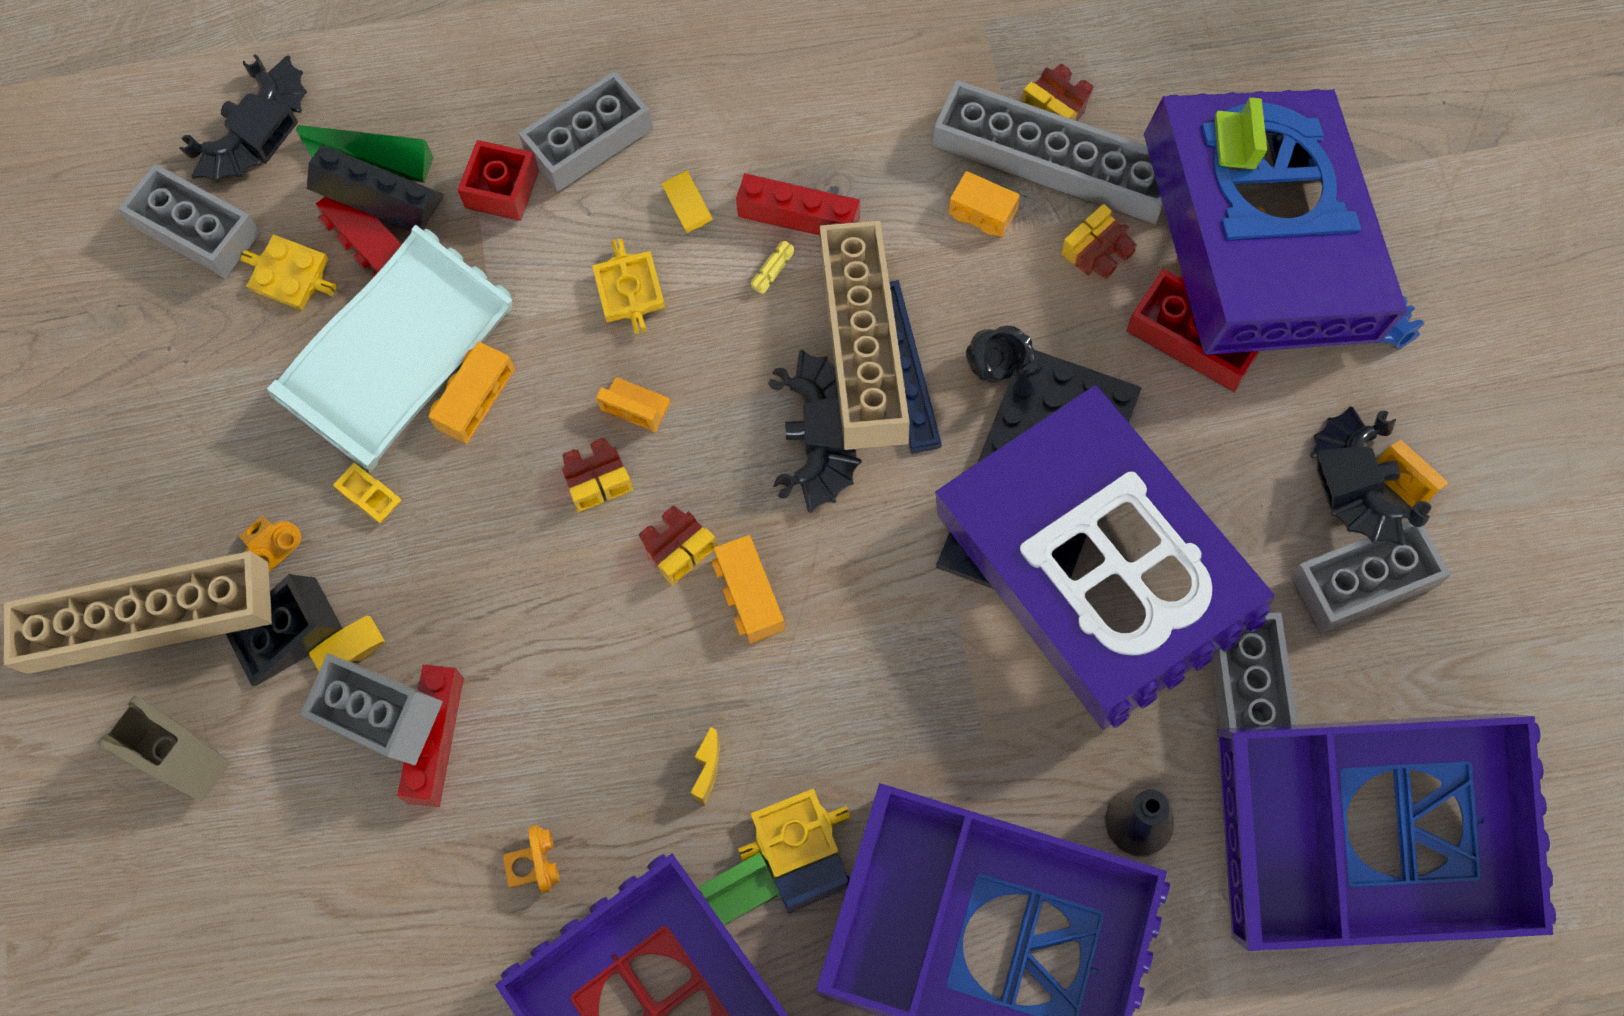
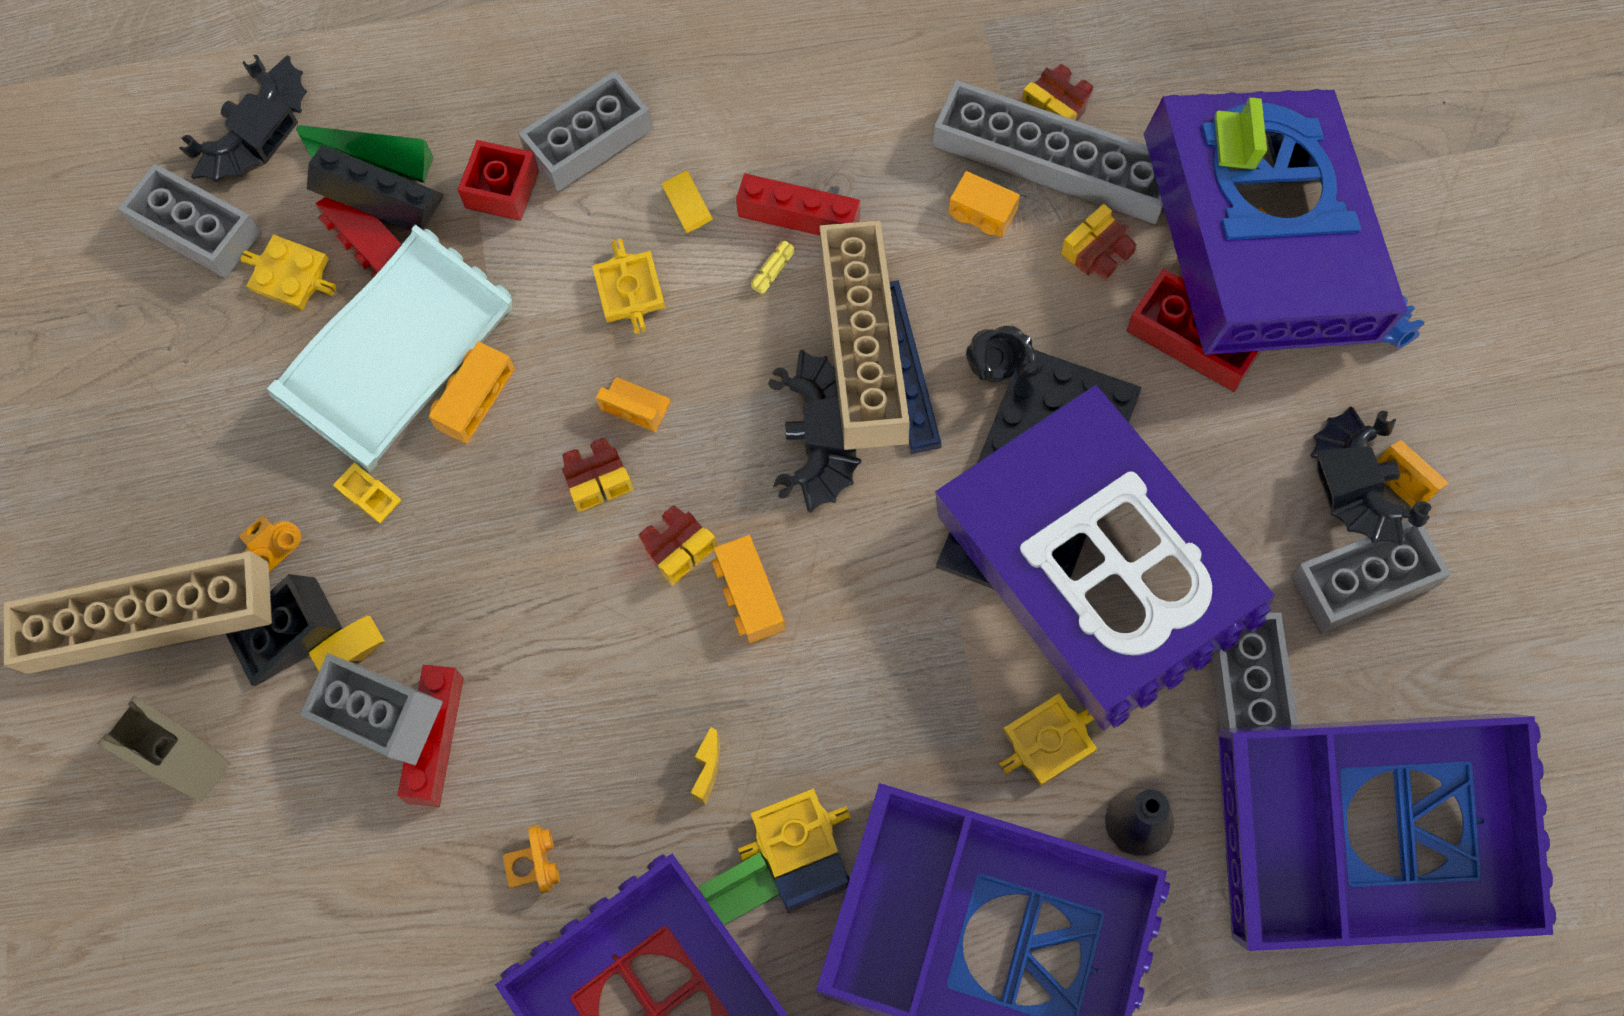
none -> yellow plate [998,693,1097,787]

